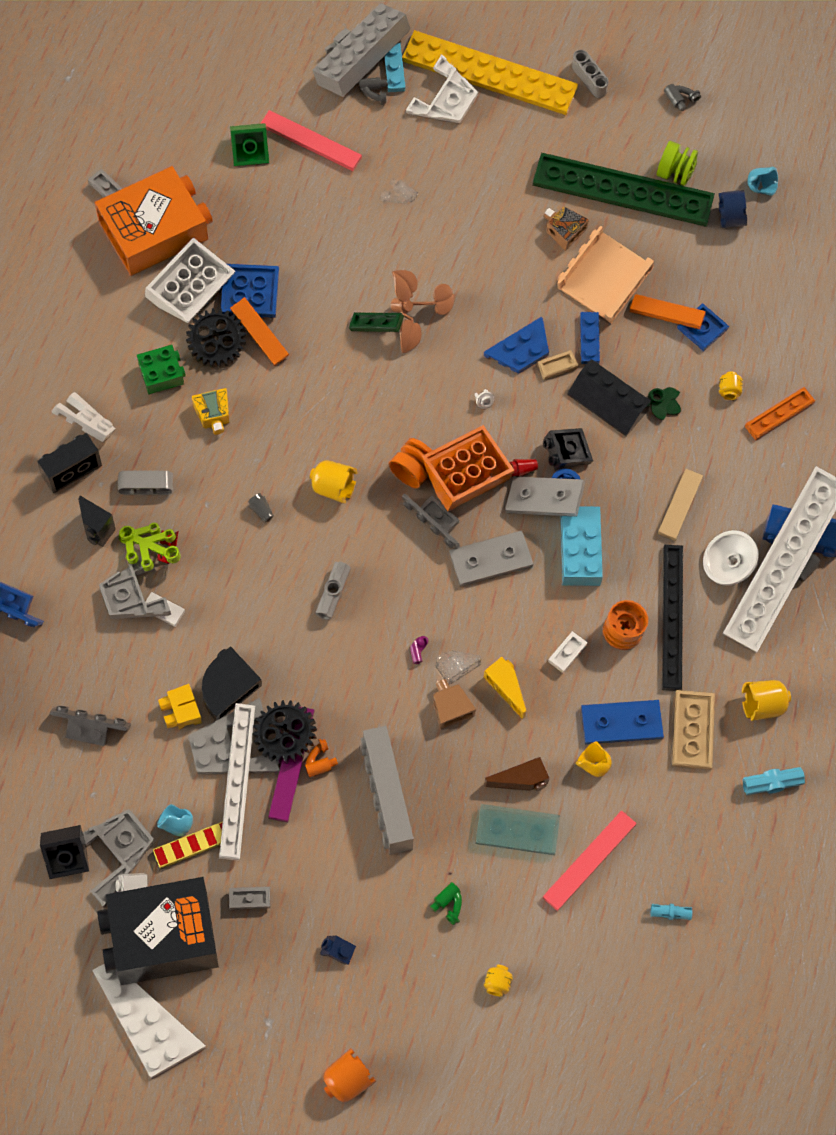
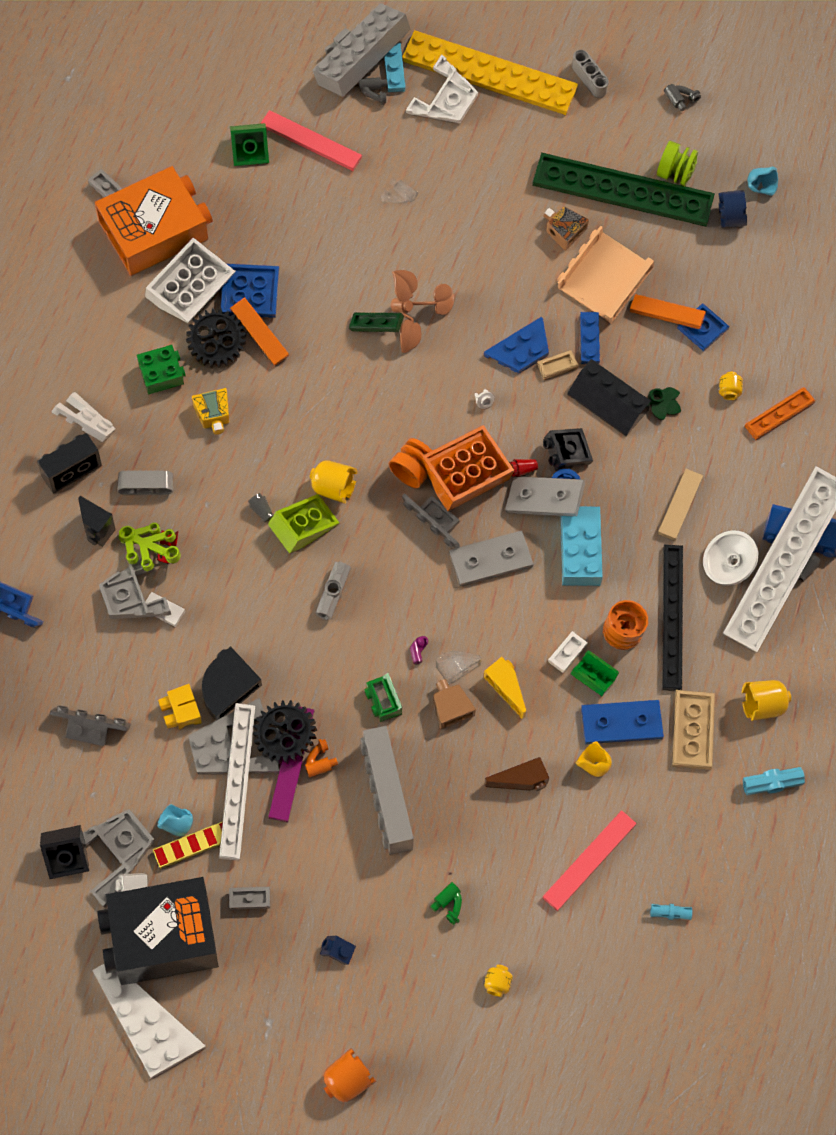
clear light blue plate [475,804,560,855] -> none
none -> lime slope [268,494,339,554]
none -> green window [364,673,402,722]
none -> green bracket [571,650,619,696]

